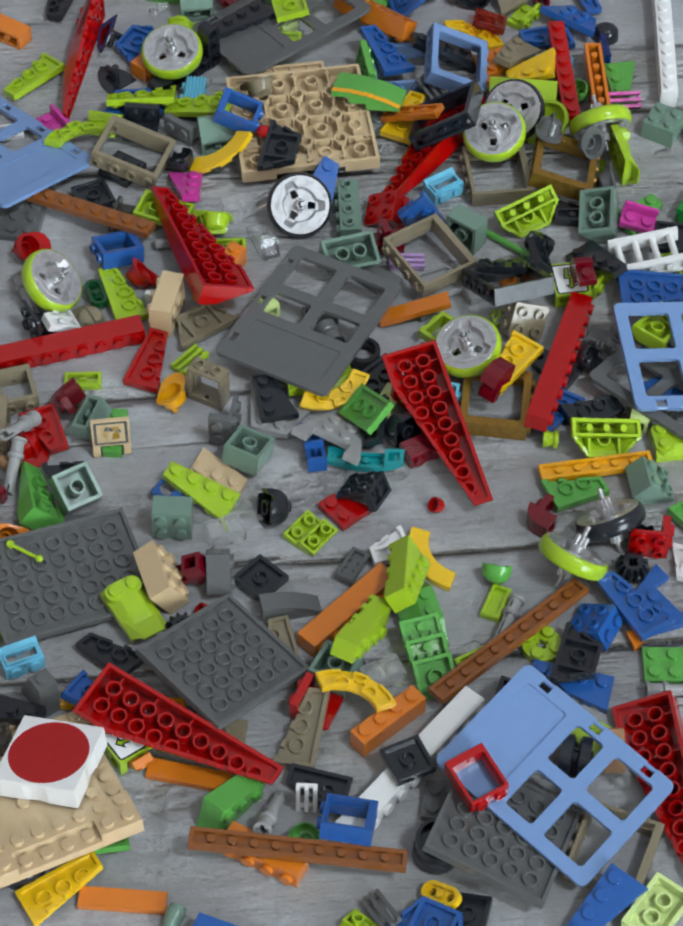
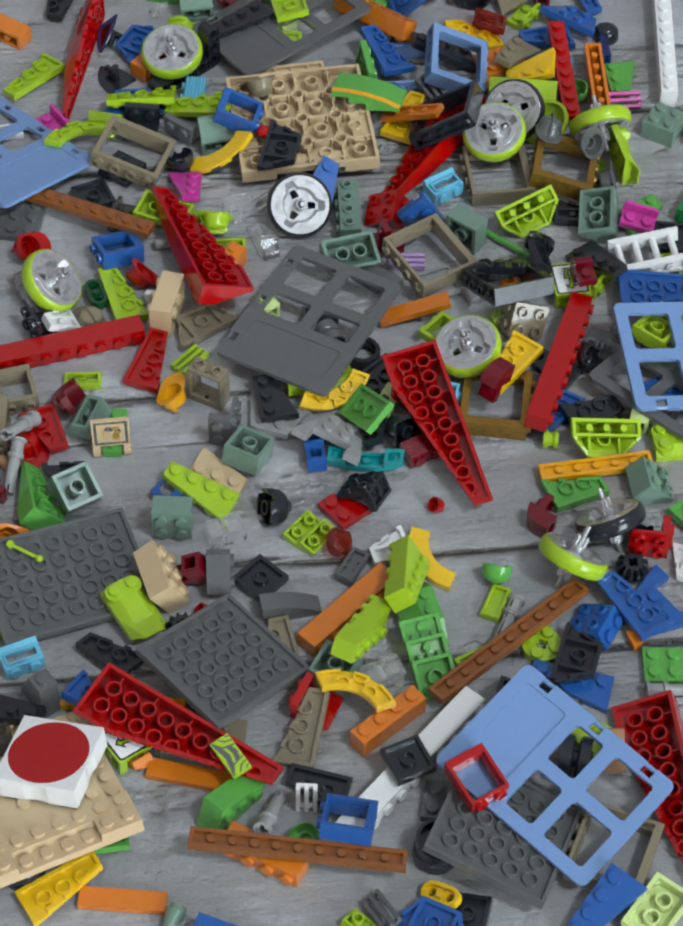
none -> lime tile [210,733,252,780]
none -> clear red hair [325,527,352,557]

